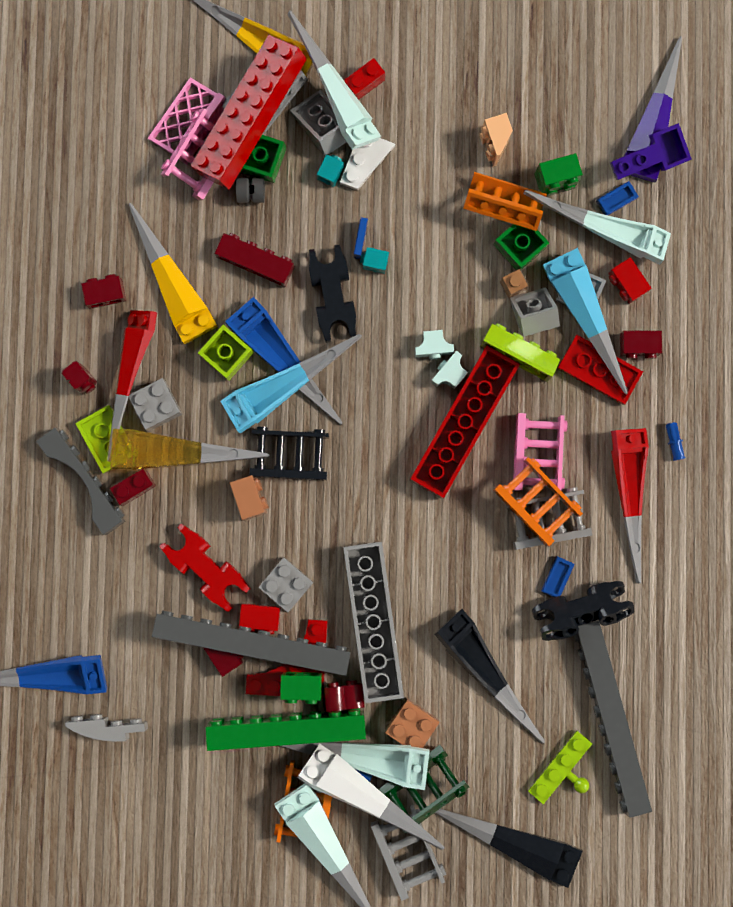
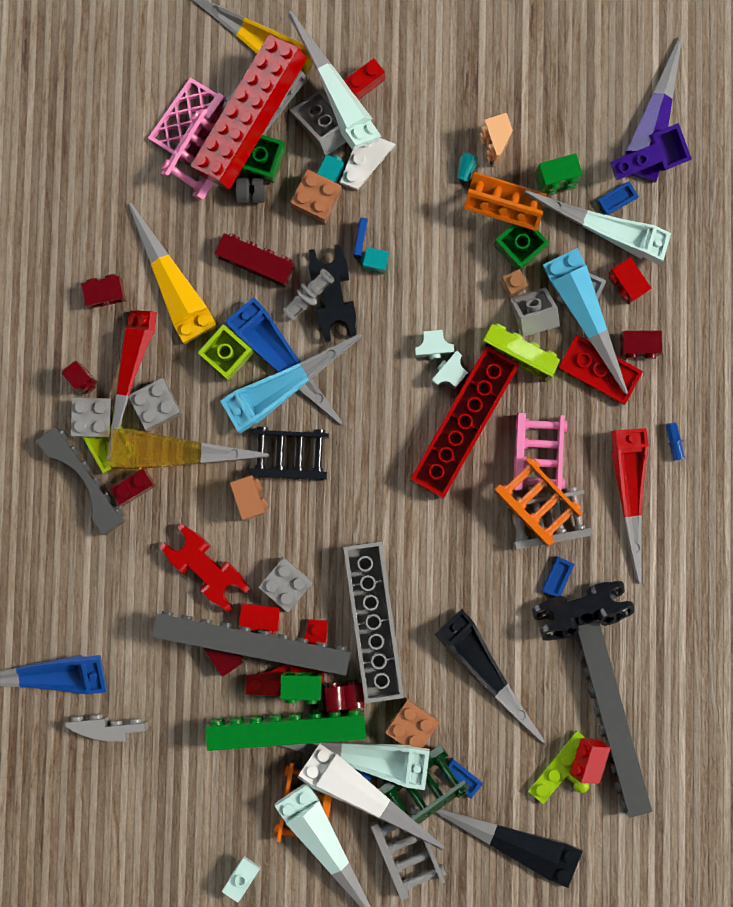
none -> light grey plate [71,398,112,438]
none -> light aqua brick [222,856,261,903]
none -> light grey piece [283,269,334,320]
none -> nougat brick [290,169,342,225]
none -> blue tile [440,758,483,799]
none -> teal cone [457,152,478,182]
none -> red brick [570,738,610,784]

